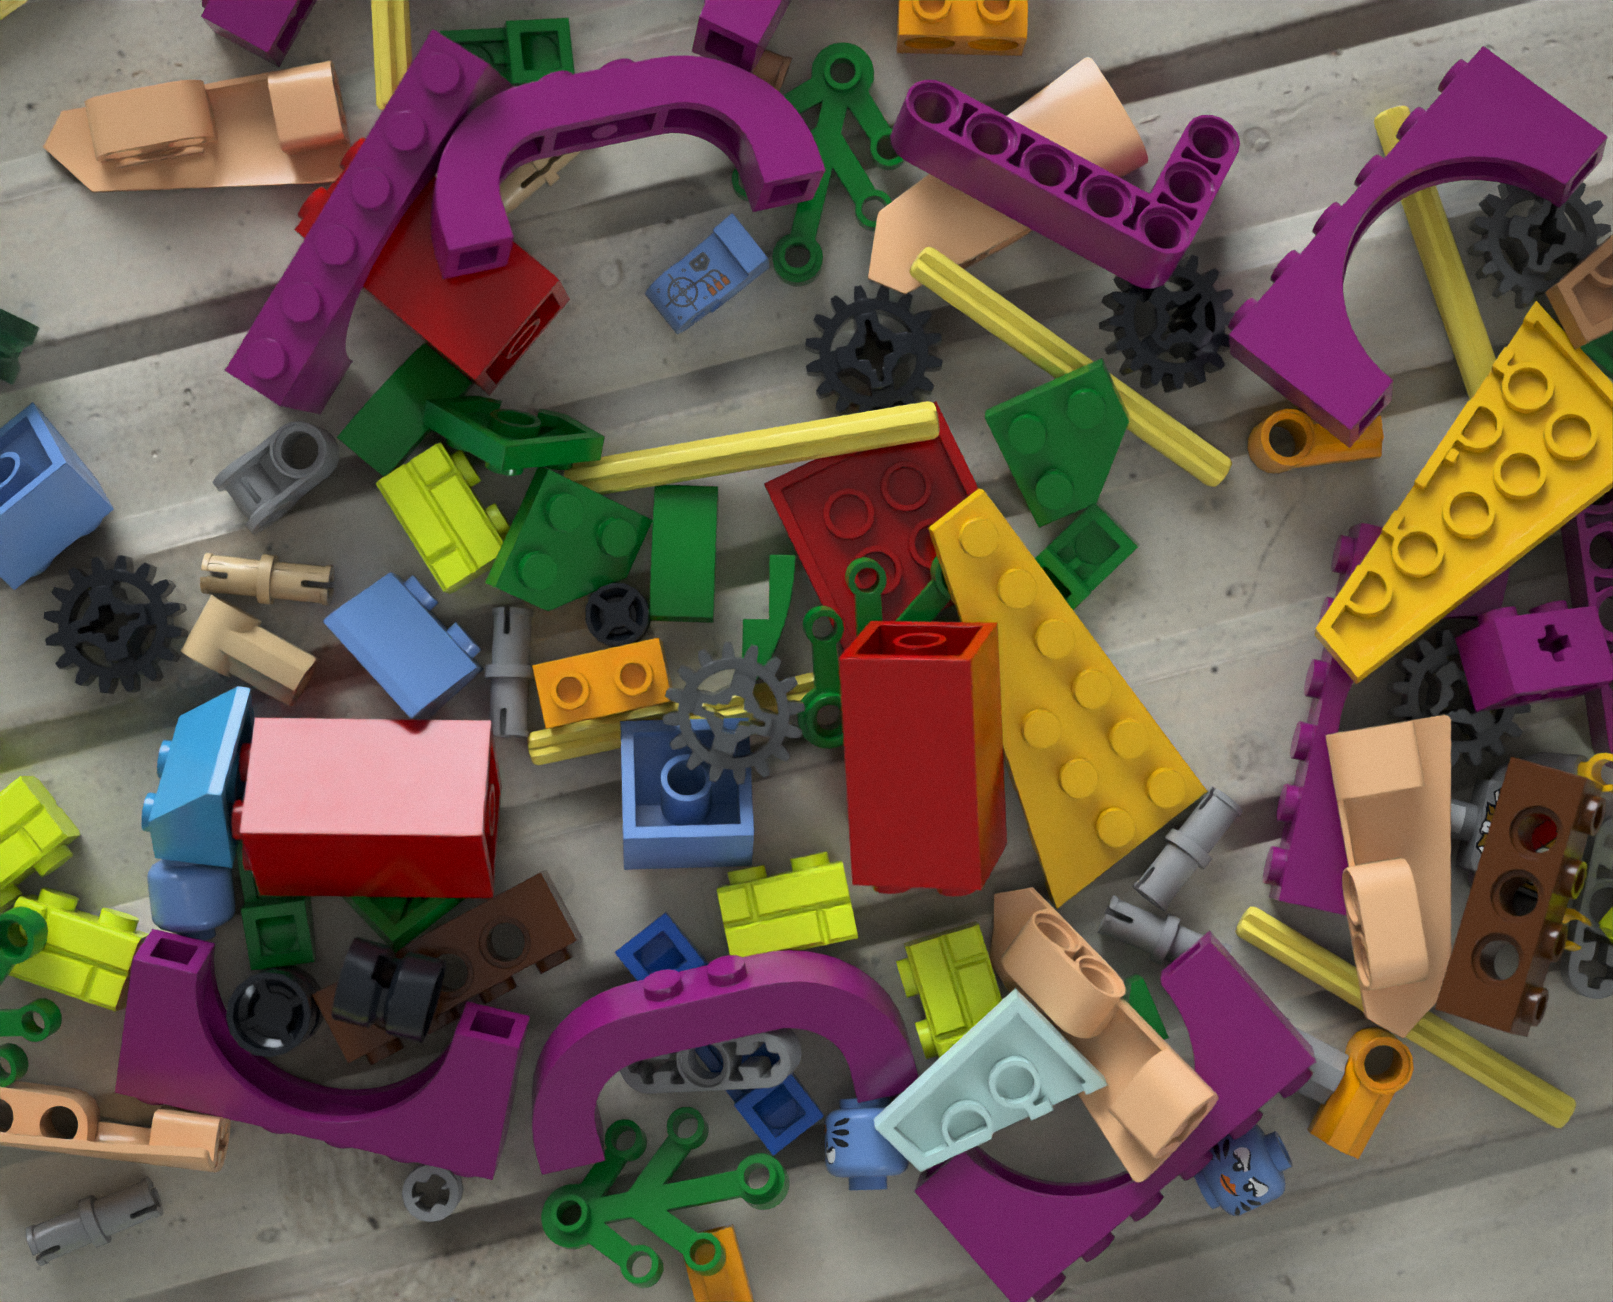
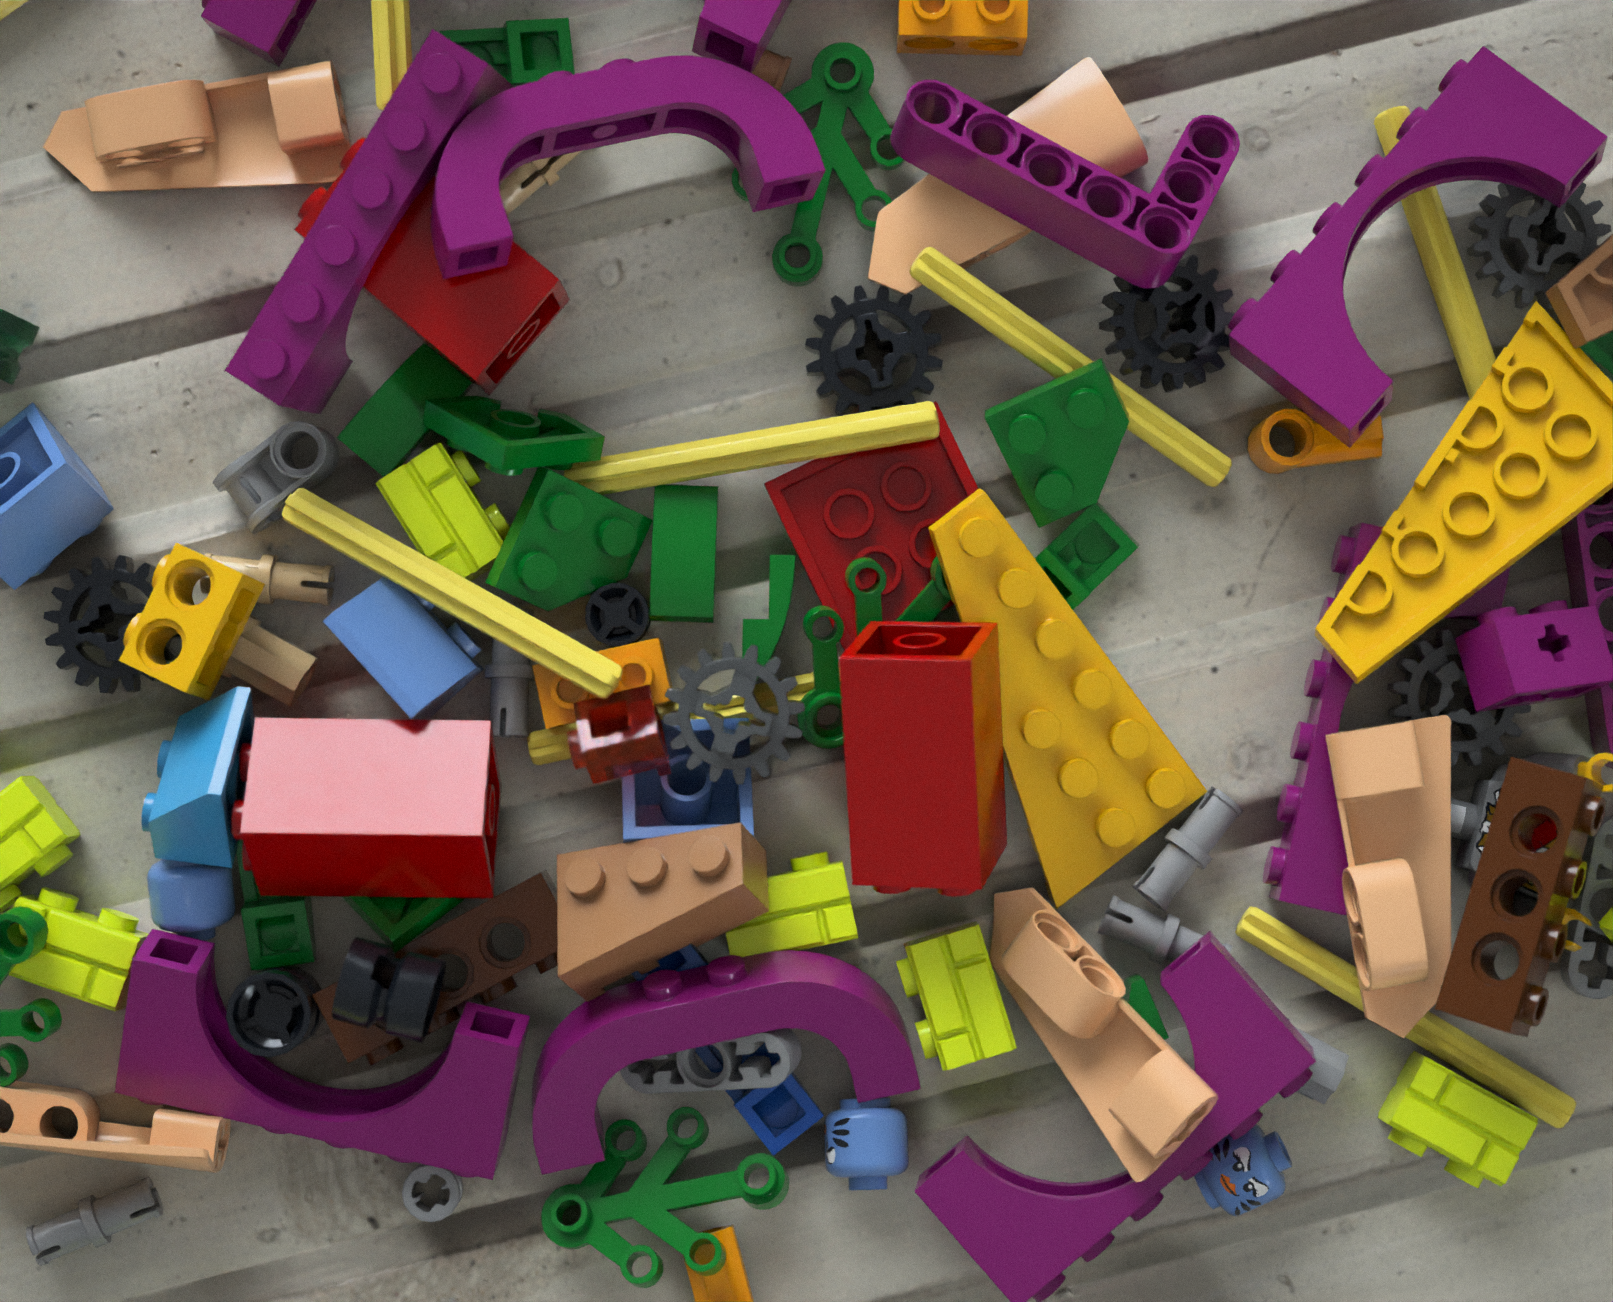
medium blue leg [645,213,770,334] -> none
light aqua wing [874,988,1107,1172] -> none
light orange piece [1307,1027,1414,1159] -> none
none -> yellow brick [119,543,265,700]
none -> light yellow axle [282,488,623,699]
none -> medium nougat wedge [557,822,769,1002]
none -> clear red brick [567,684,672,784]
none -> neon yellow brick [1377,1051,1538,1189]

